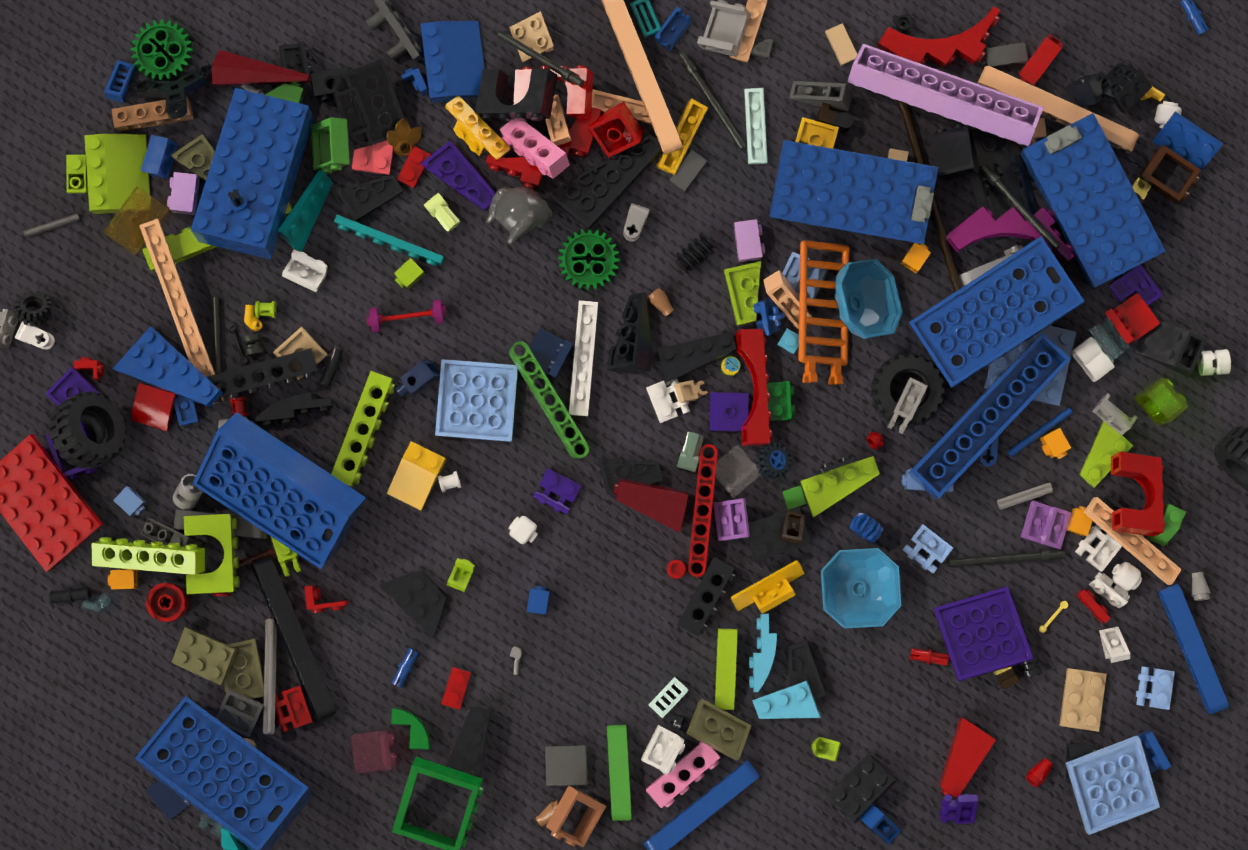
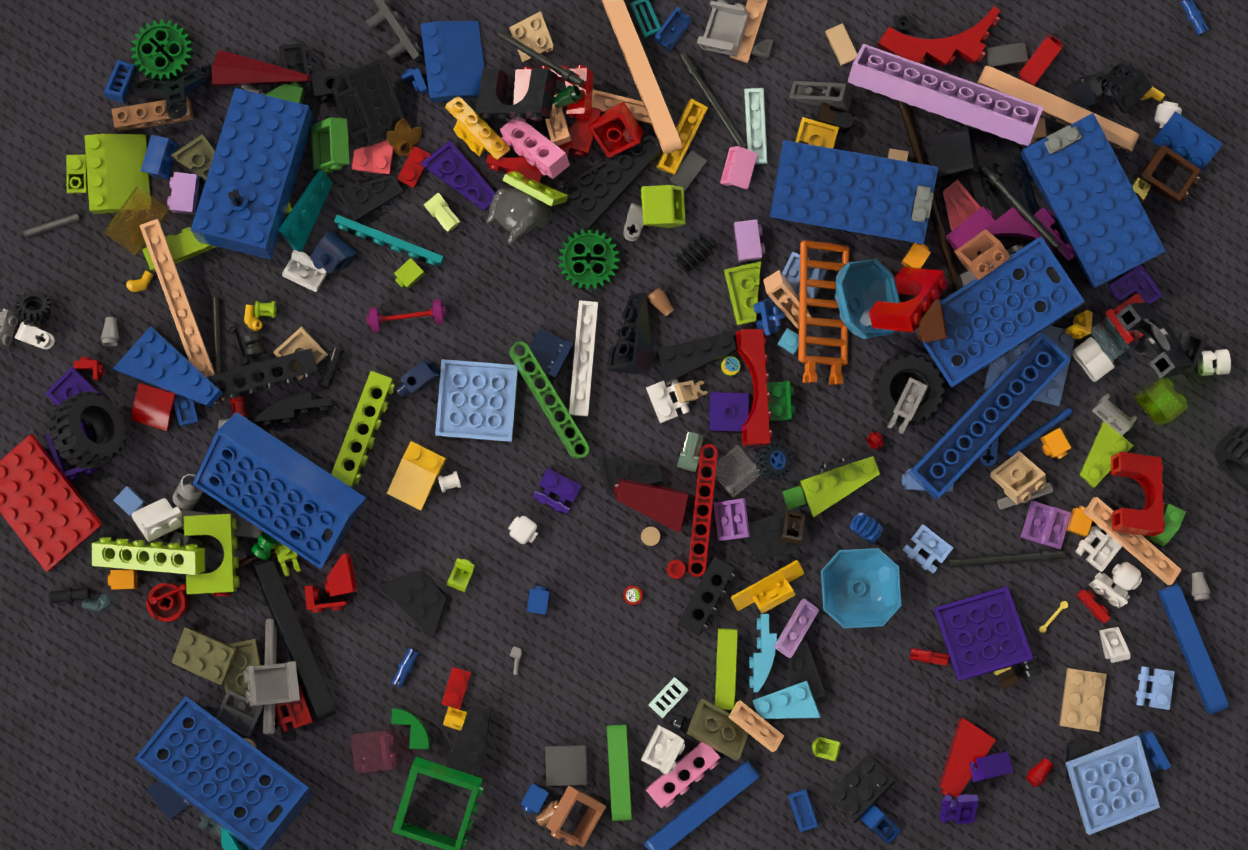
none -> light grey cone [100,317,120,346]
none -> yellow arm [126,270,154,292]
none -> white bracket [132,498,183,542]
none -> red hinge [149,584,187,604]
none -> light grey panel [244,661,300,707]
none -> green wheel [251,533,278,560]
none -> dark blue torso [311,230,357,274]
none -> red slope [325,554,358,596]
none -> yellow bracket [443,706,467,730]
none -> lime wing [502,171,569,206]
none -> blue brick [521,782,549,814]
none -> dark green cone [552,85,582,108]
none -> tile [623,586,643,605]
none -> lime slope [641,185,686,228]
none -> tan tile [641,527,660,546]
none -> bright pink panel [720,146,757,189]
none -> light nougat plate [729,700,784,752]
none -> lavender plate [774,599,819,658]
none -> blue plate [788,789,818,832]
none -> red arch [868,267,948,333]
none -> reddish brown slope [916,299,948,344]
none -> coral wing [942,179,981,231]
none -> nougat window [954,229,1011,280]
none -> dark purple hinge [970,751,1014,782]
none -> tan plate [990,451,1046,505]
none -> yellow bracket [1065,310,1093,339]
none -> black arch [1115,302,1192,378]

